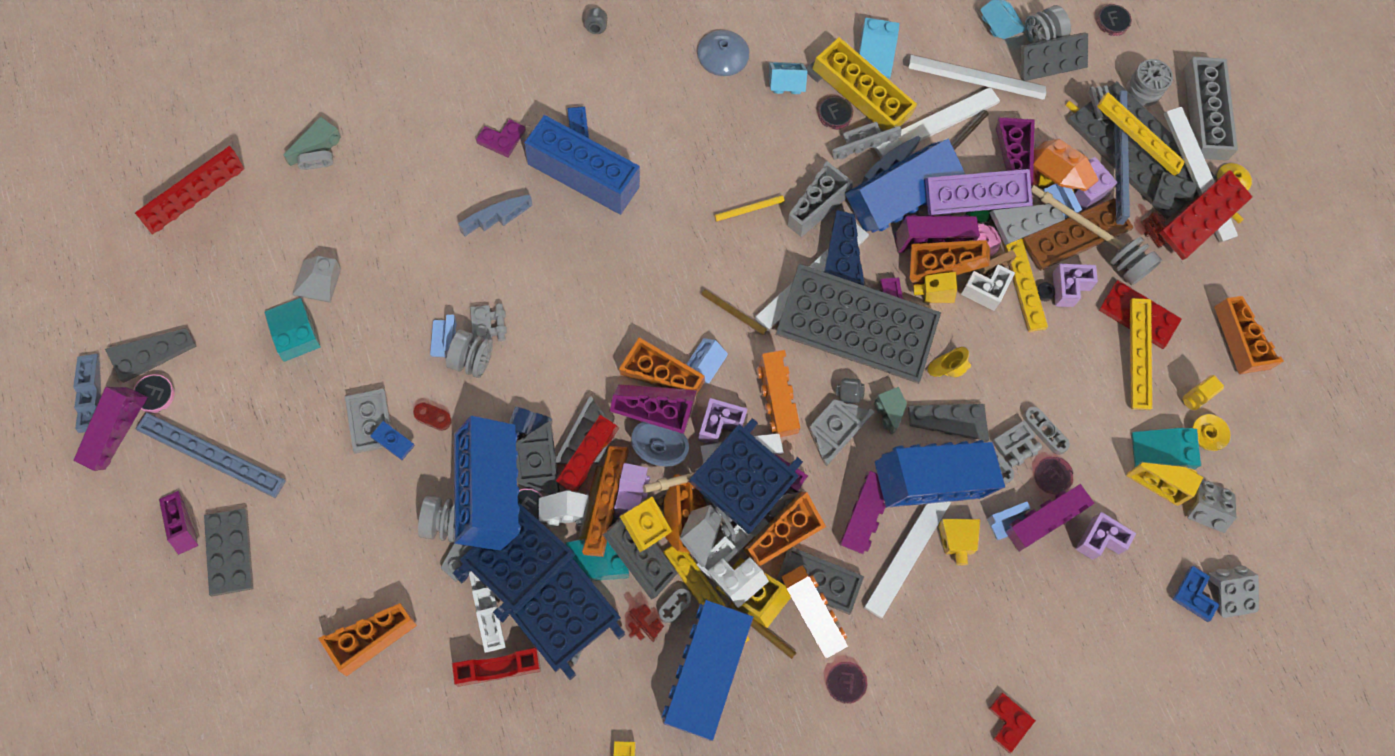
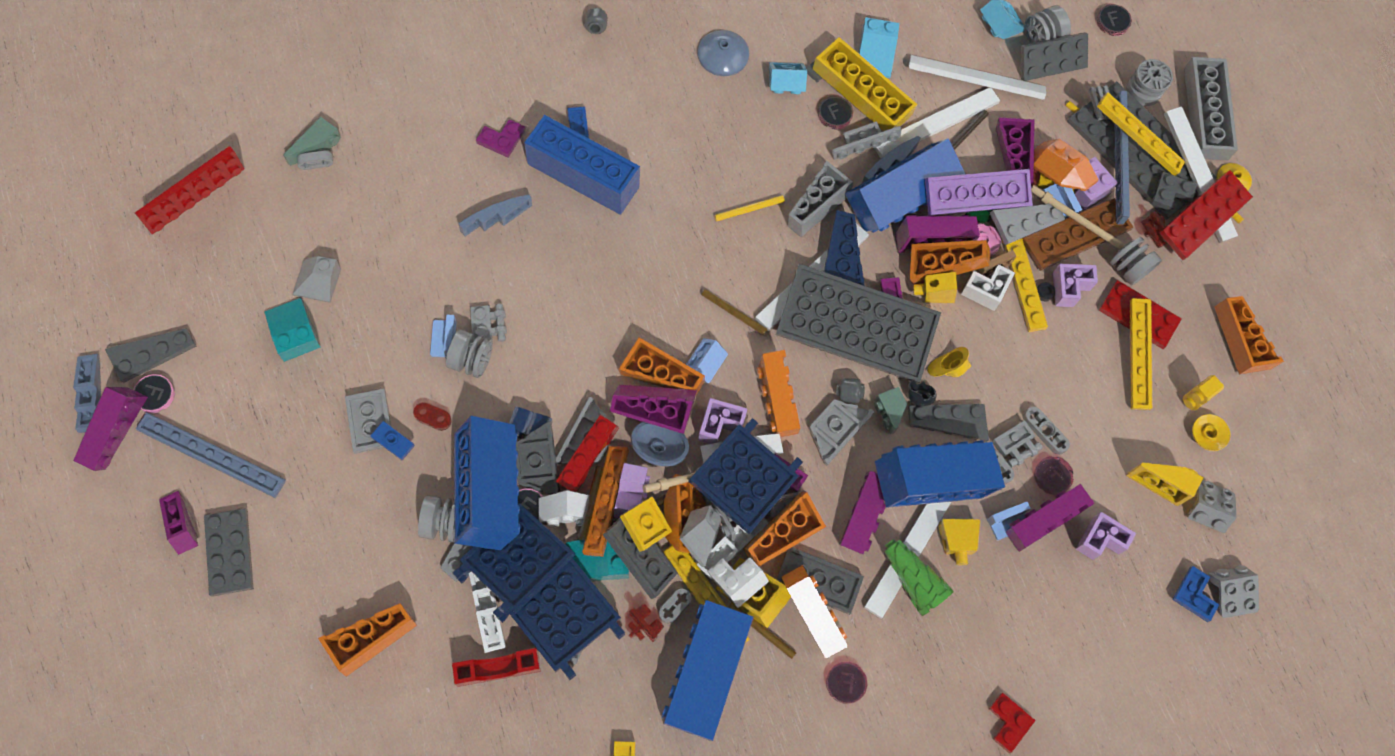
teal slope [1132,428,1201,470] -> none
none -> bright green cone [884,539,954,616]
none -> black hair [907,380,937,406]

